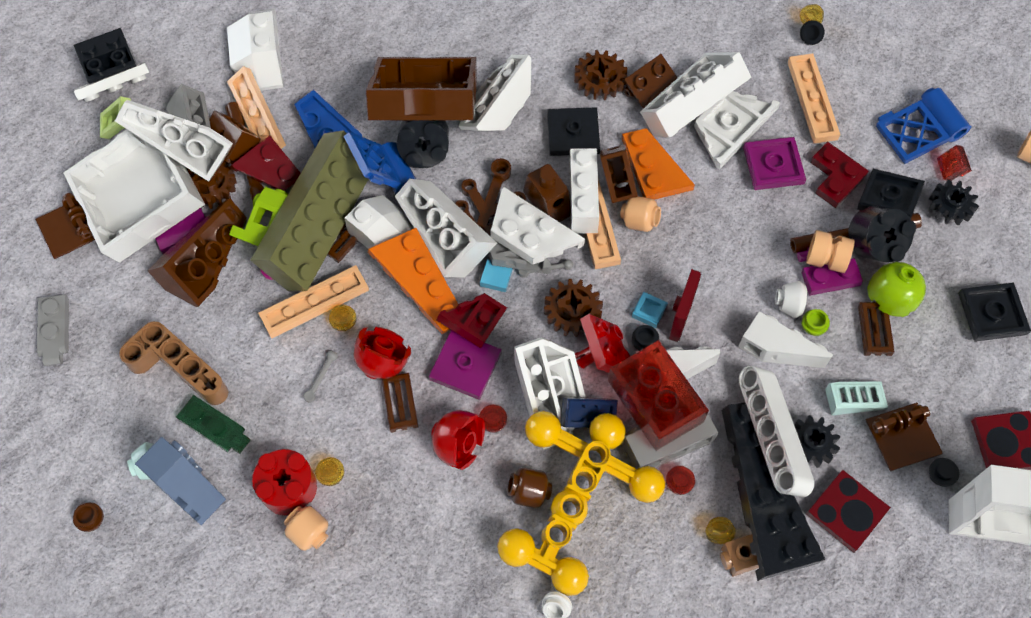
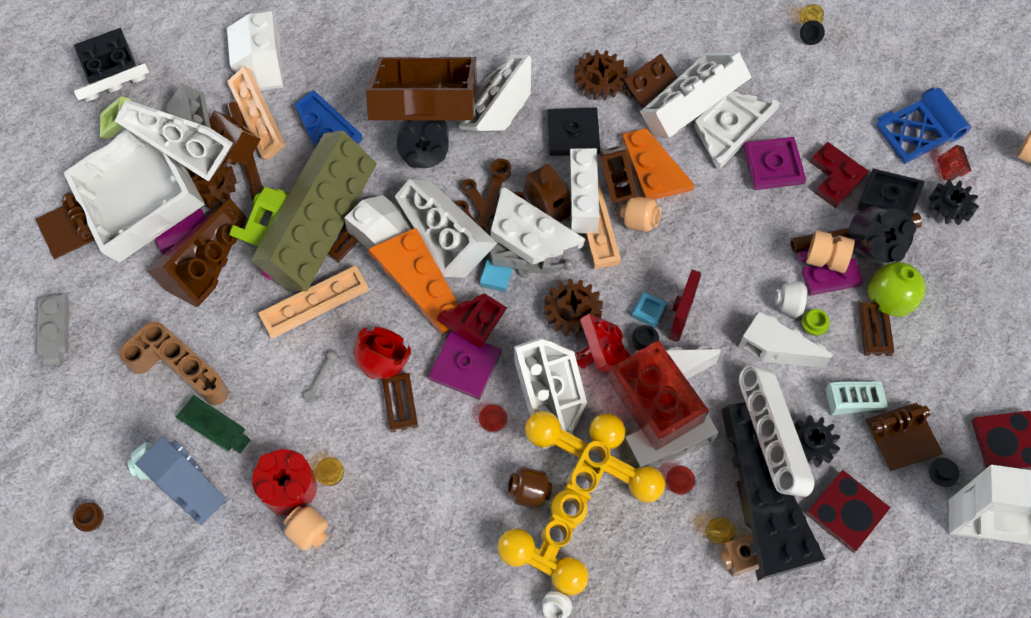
dark red wing [230,135,301,191] -> none
clear yellow plate [329,305,356,331] -> none
blue piece [344,132,416,195] -> none
red cylinder [431,410,485,470] -> none
dark blue plate [561,397,618,428] -> none
light nougat plate [788,53,840,144] -> none
black plate [958,282,1031,342] -> none

